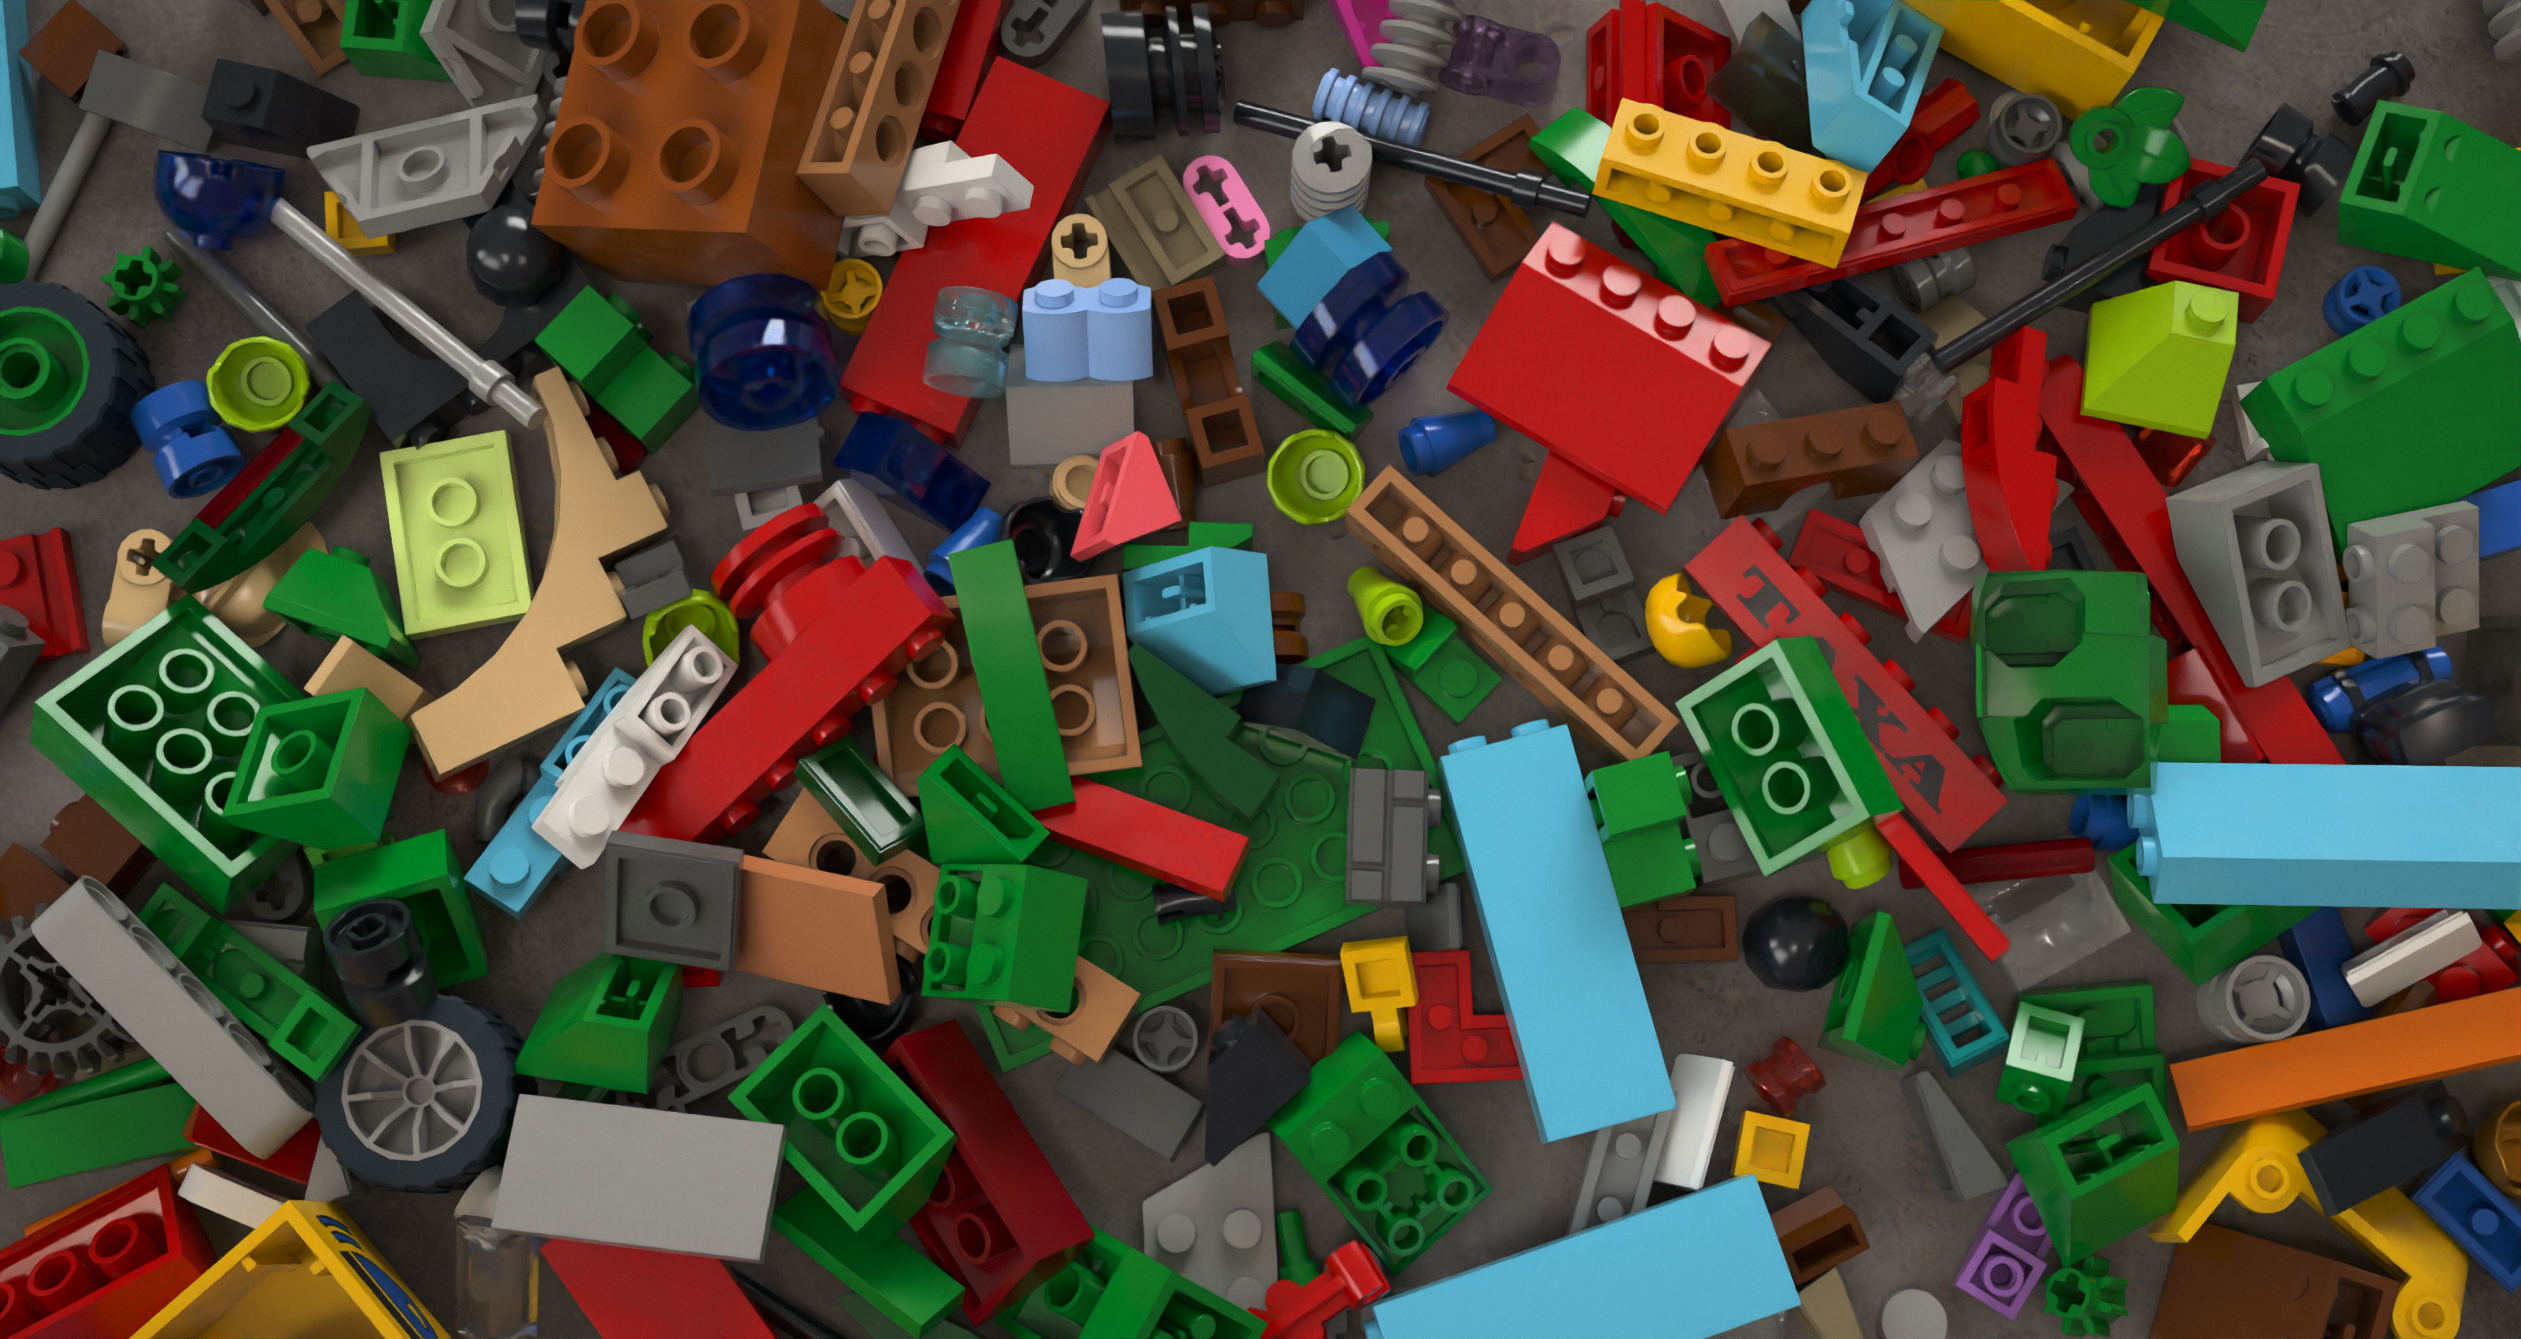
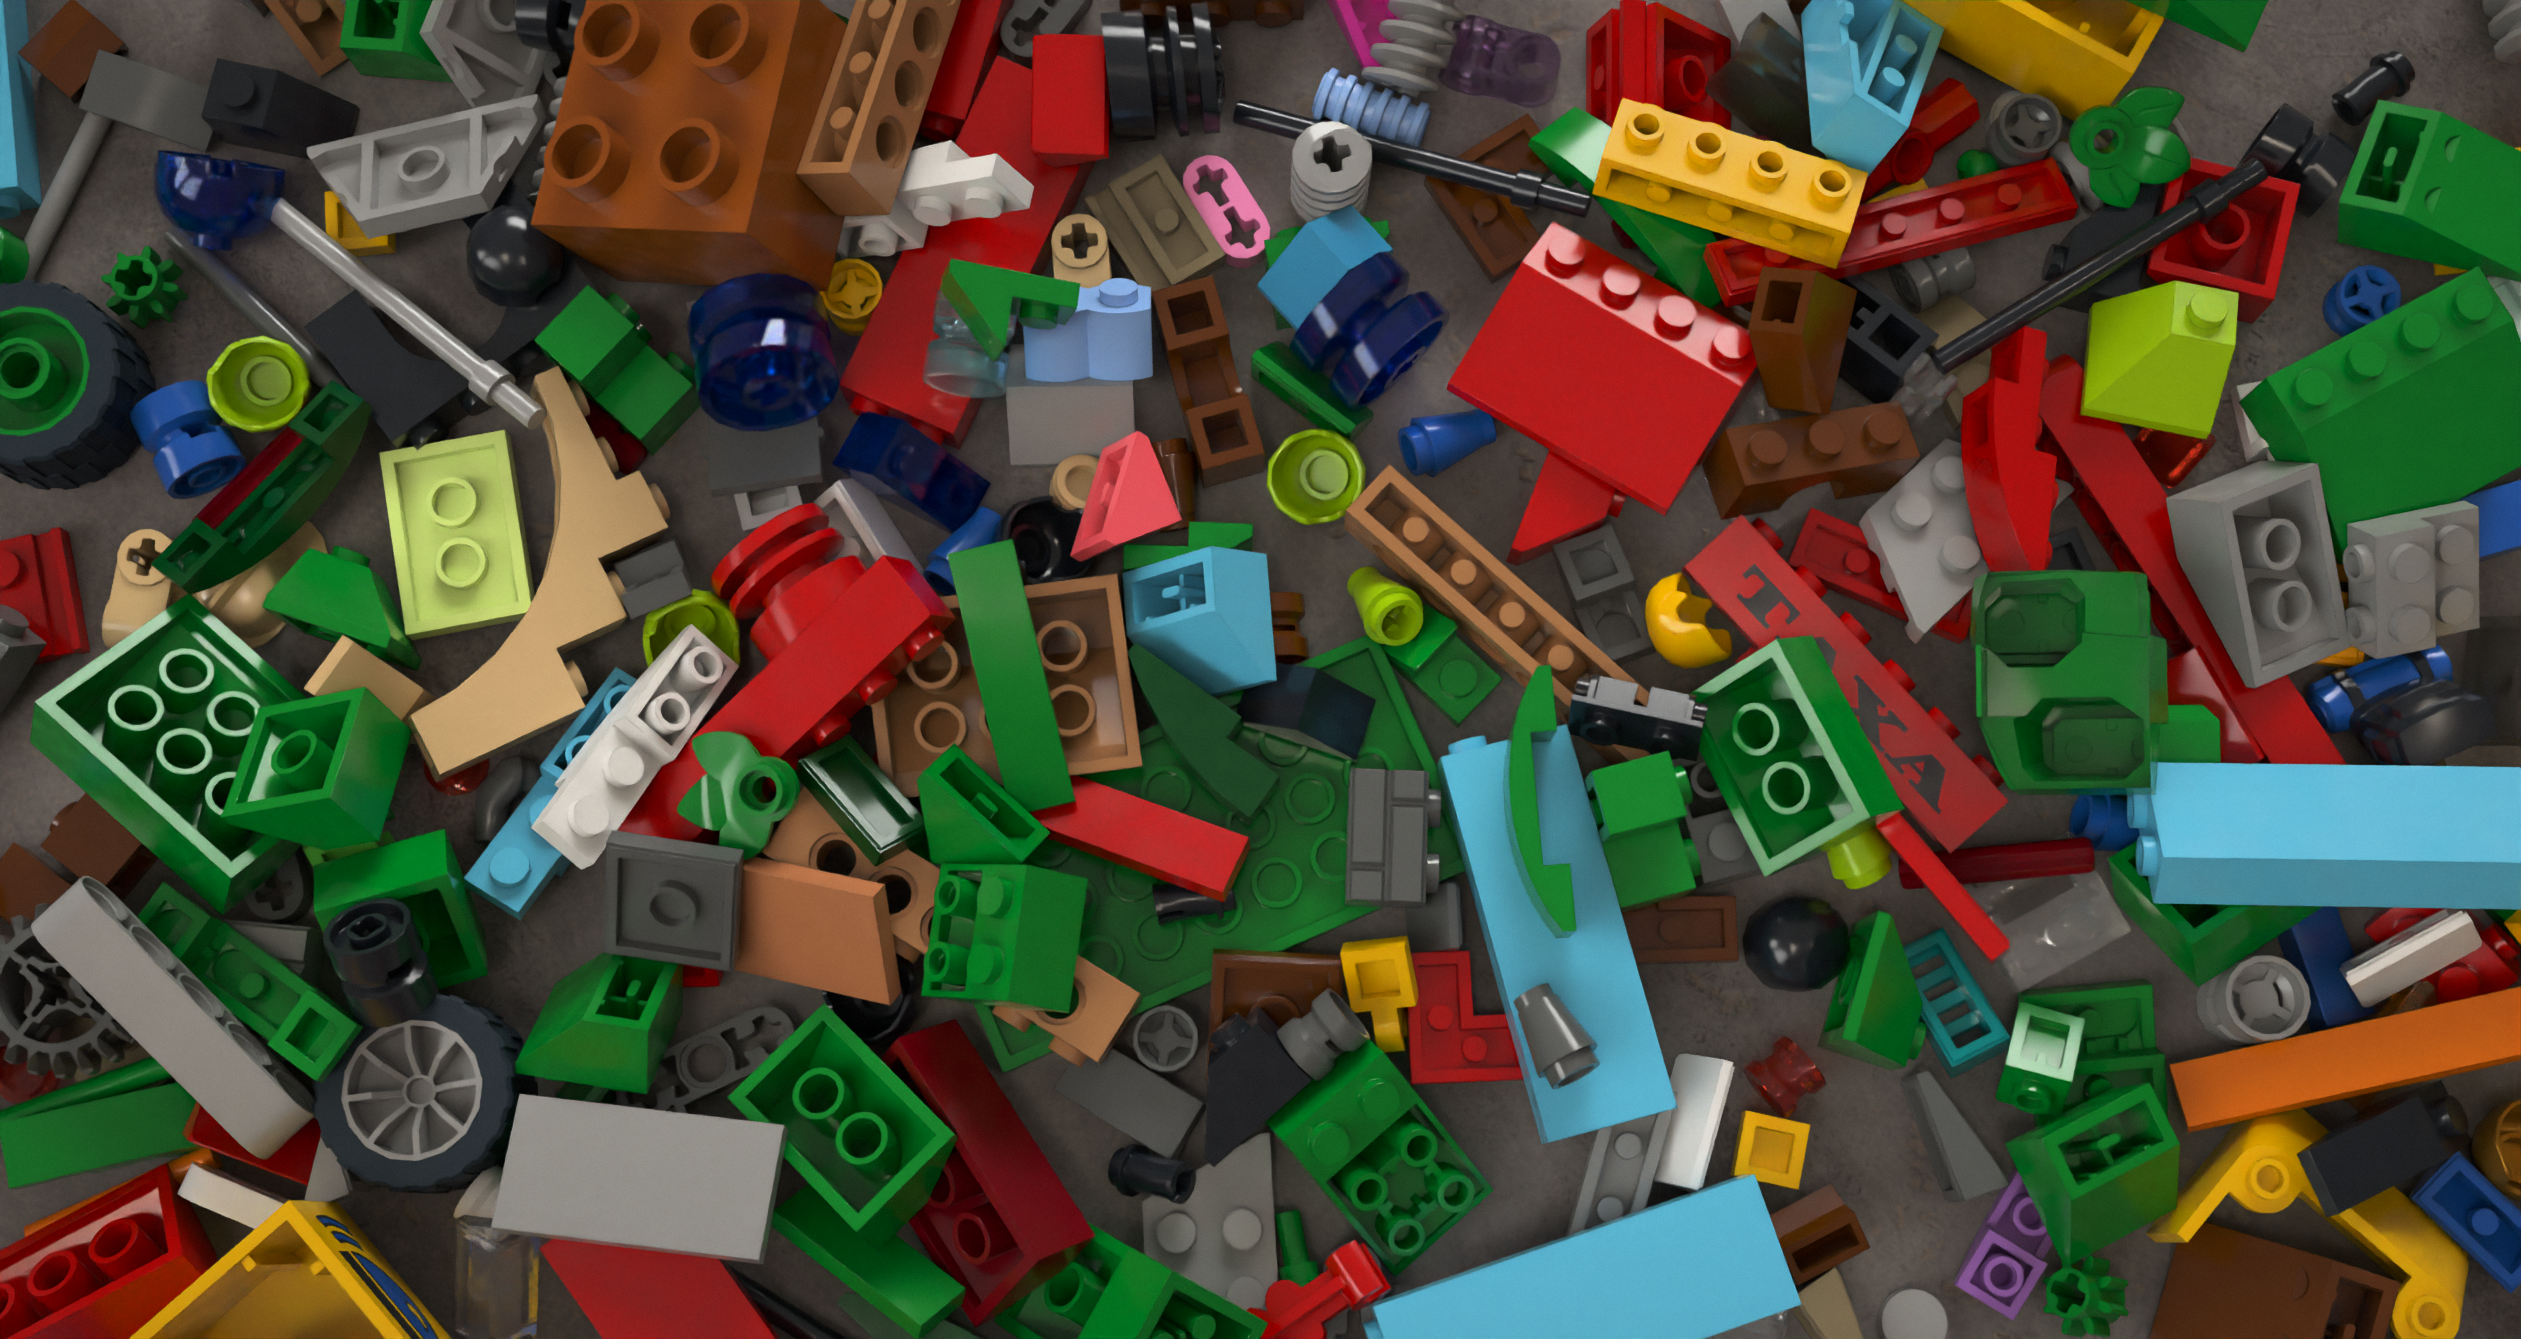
none -> green plate [677,731,800,860]
none -> green slope [940,258,1081,361]
none -> red slope [1031,34,1110,168]
none -> black pin [1108,1144,1196,1204]
none -> dark grey wheel [1277,988,1370,1082]
none -> green slope [1503,665,1577,938]
none -> dark grey cone [1513,983,1600,1089]
none -> black hinge [1568,673,1709,762]
none -> reddish brown slope [1748,266,1857,416]

